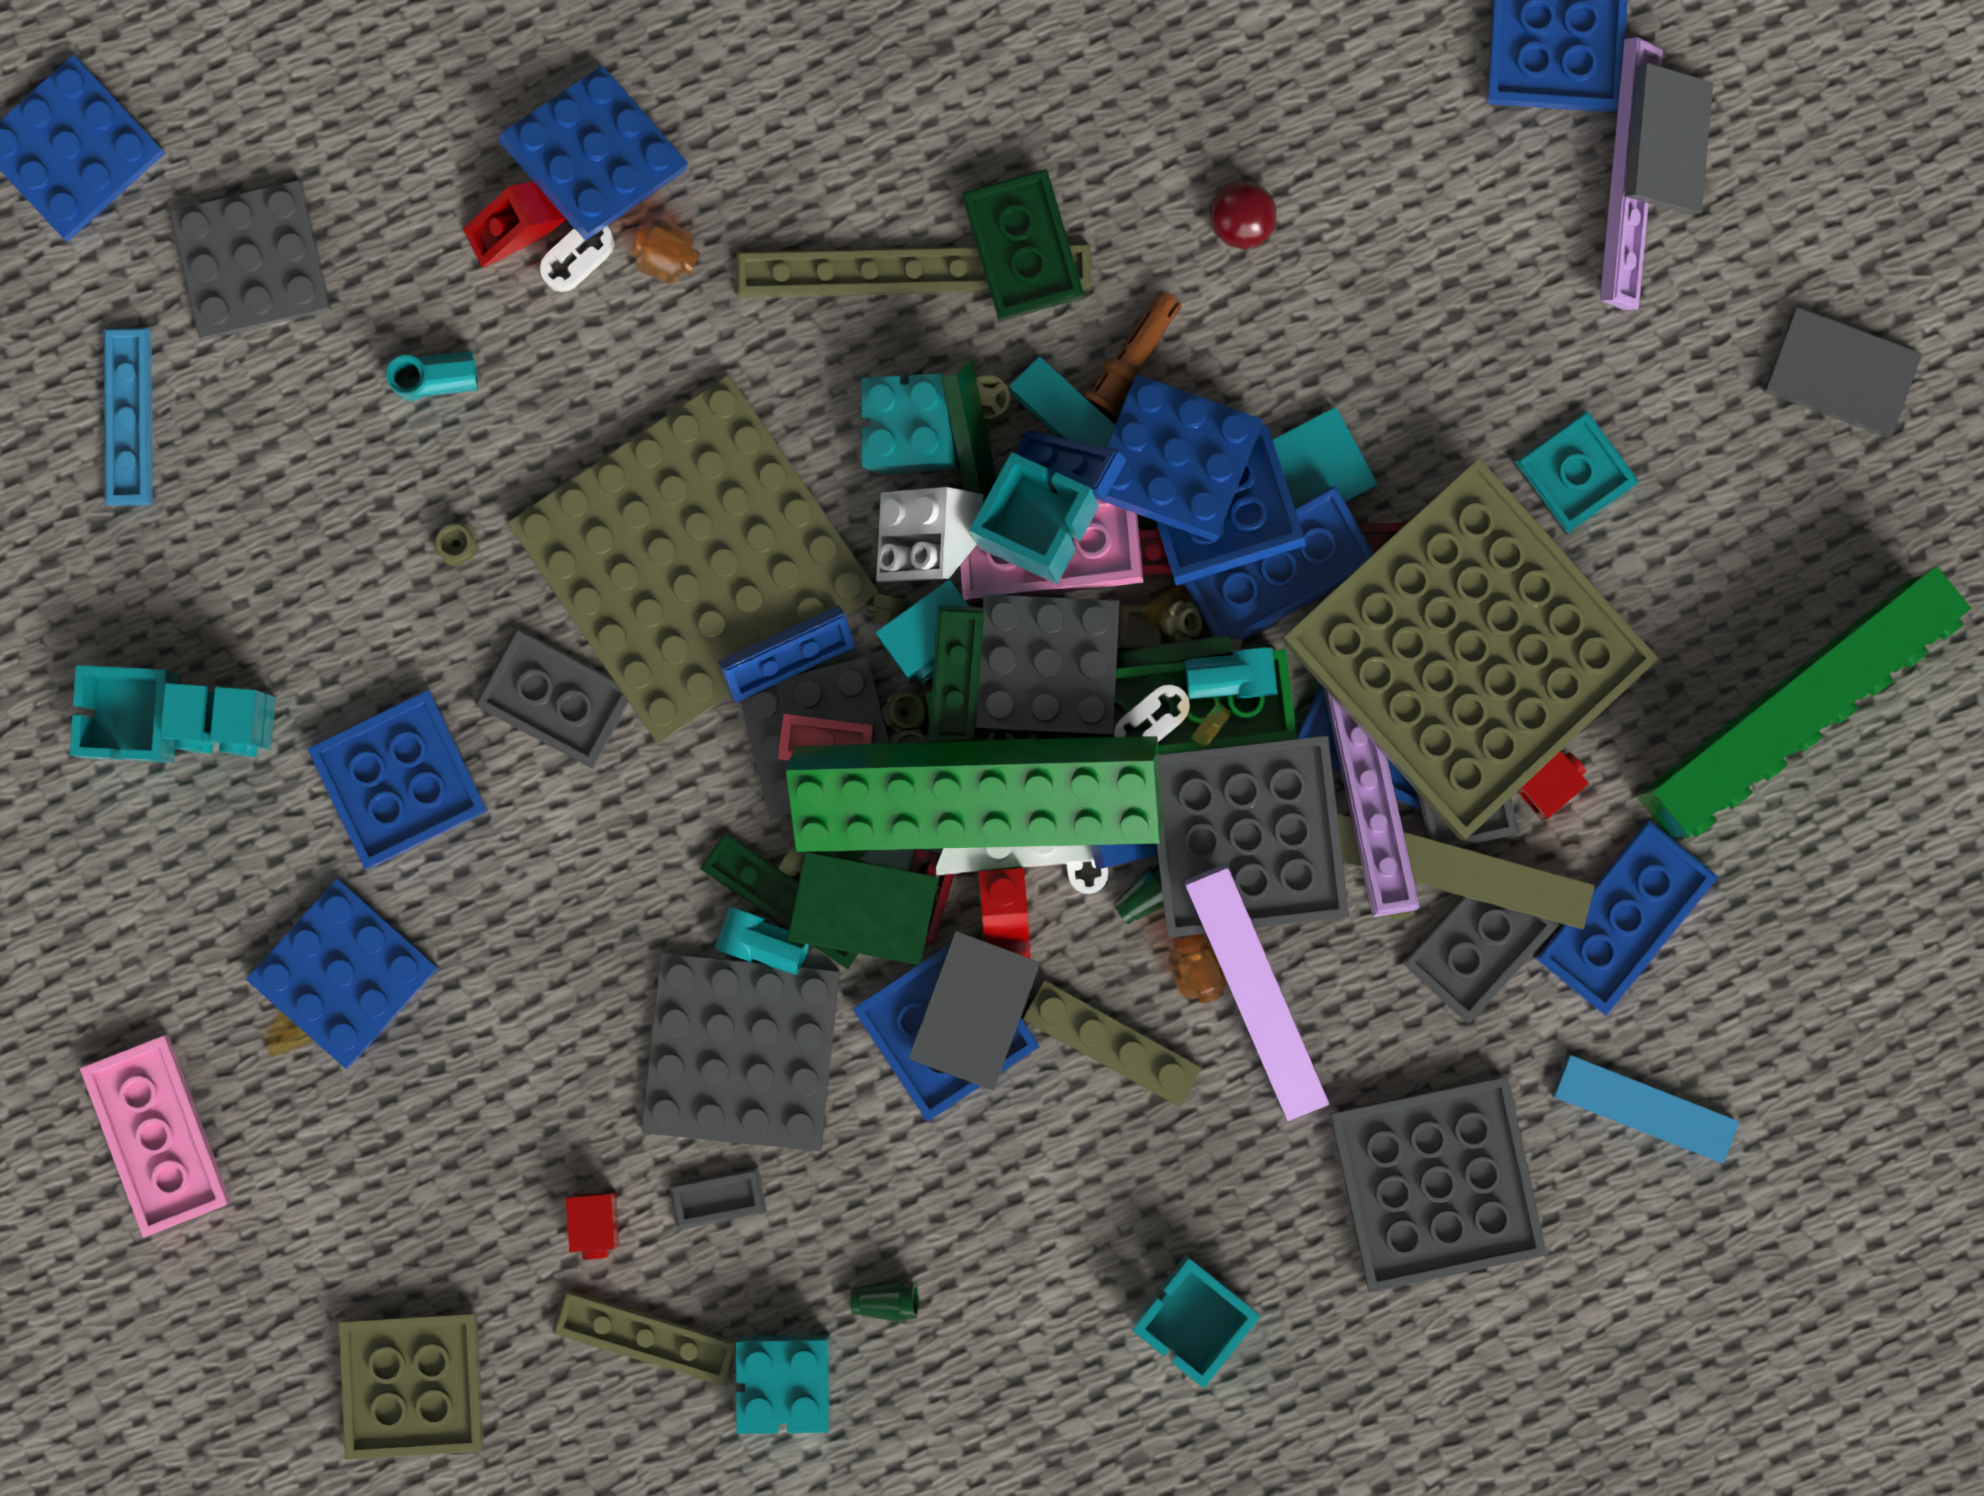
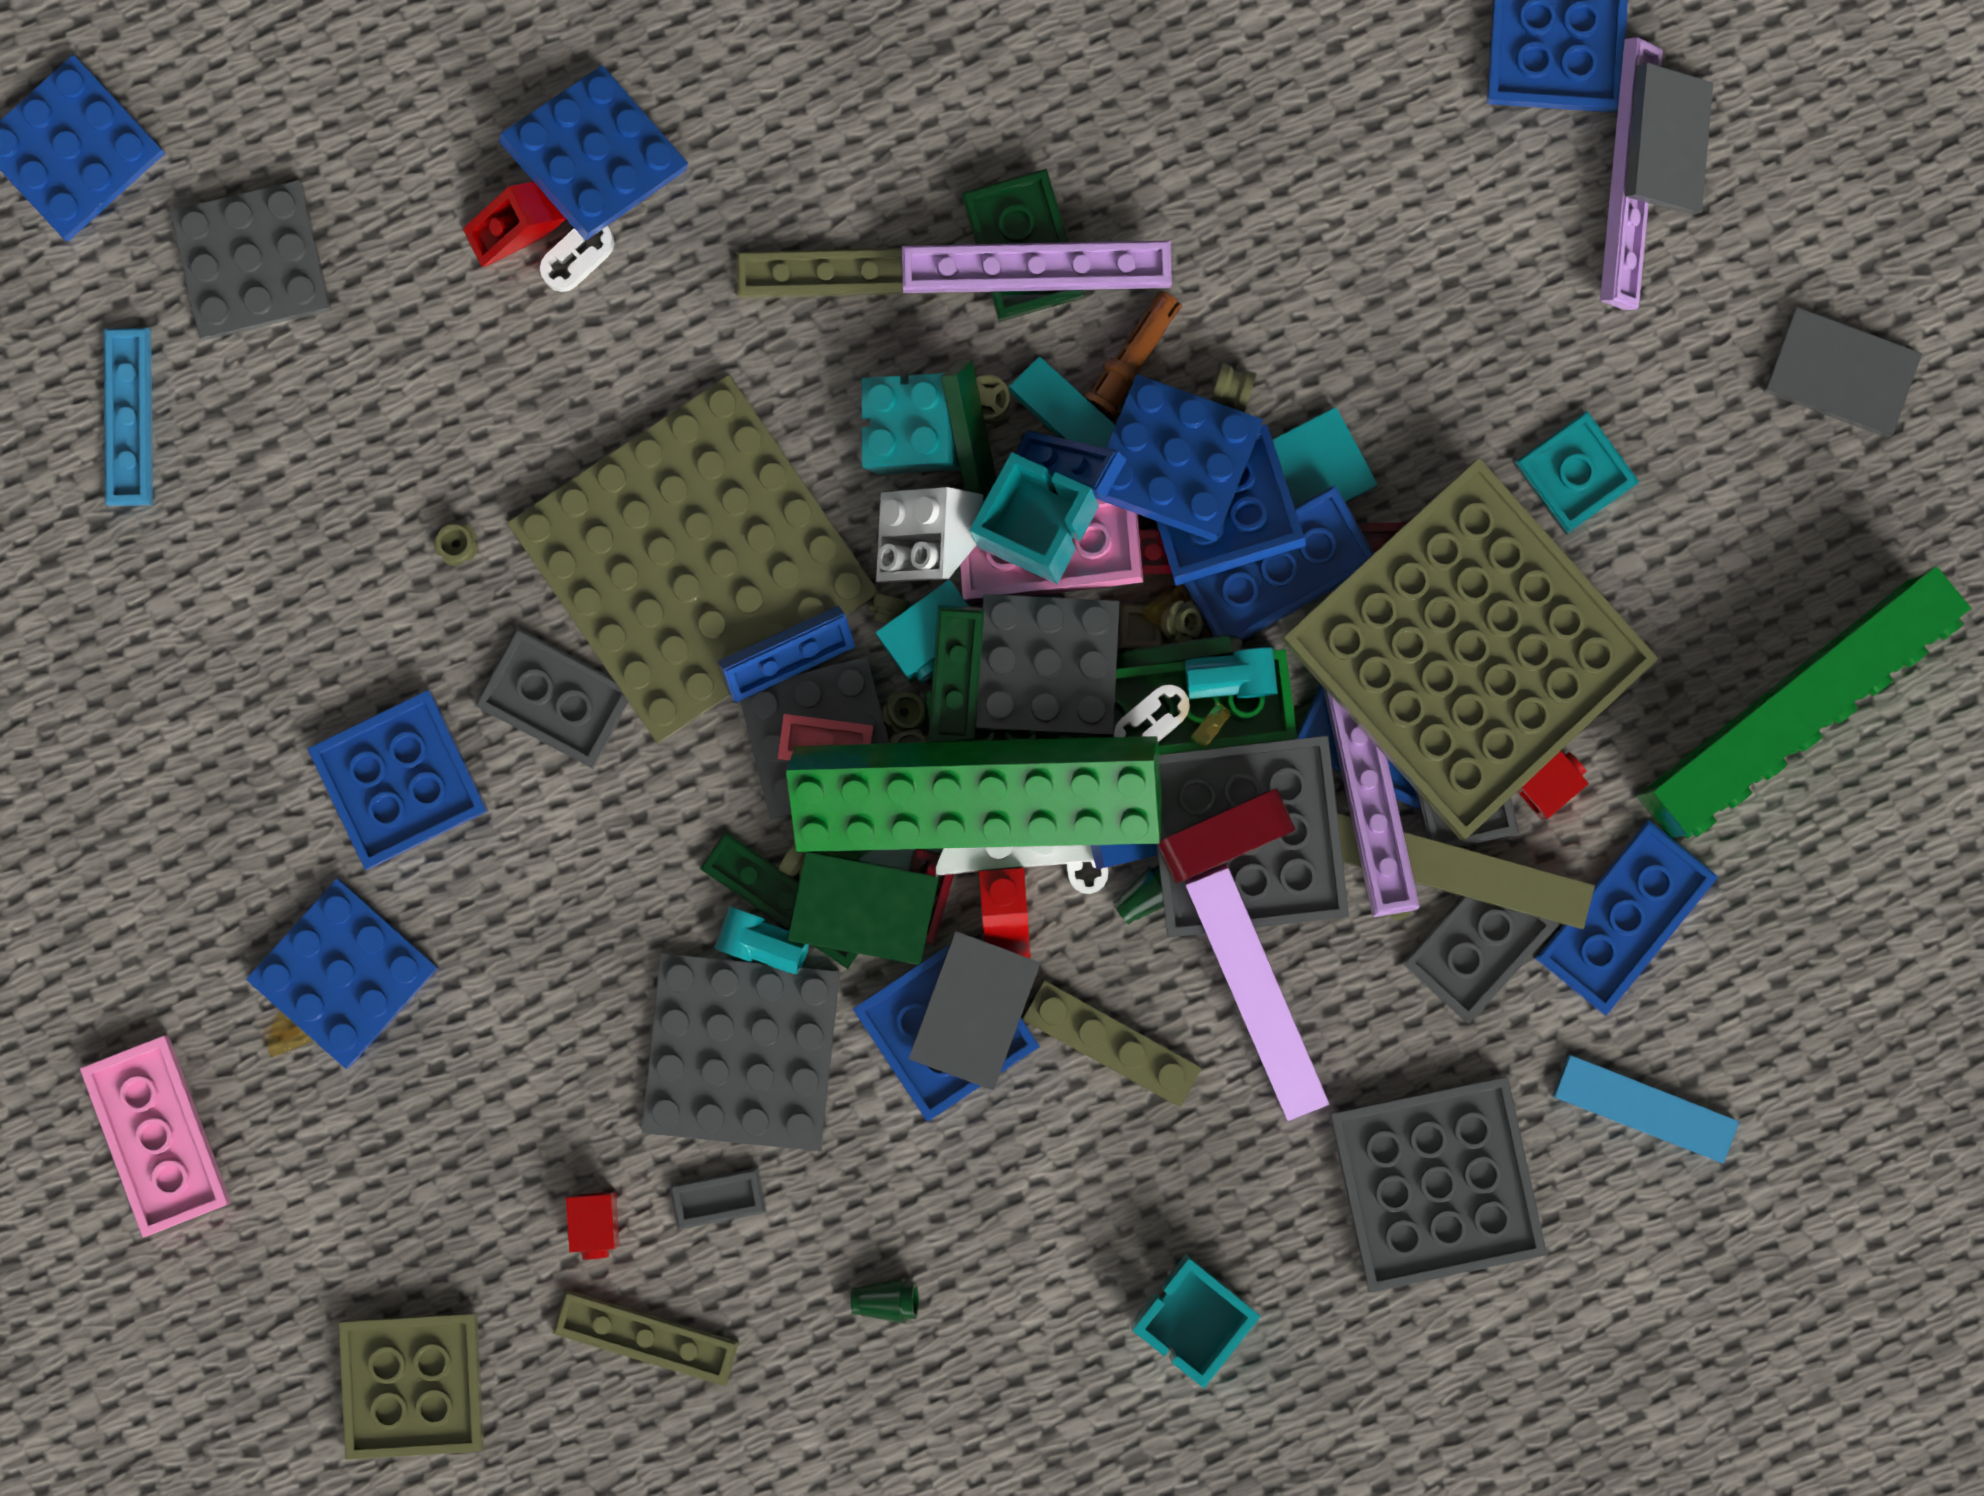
teal piece [70,665,180,763] -> none
teal piece [160,683,276,757] -> none
teal piece [386,351,478,402] -> none
clear orange head [630,218,699,284] -> none
teal piece [736,1334,831,1434] -> none
clear orange head [1168,933,1228,1003] -> none
dark red hair [1210,180,1277,250] -> none
none -> lavender tile [902,240,1172,293]
none -> dark red beam [1157,788,1296,884]
none -> olive wheel [1211,363,1257,413]

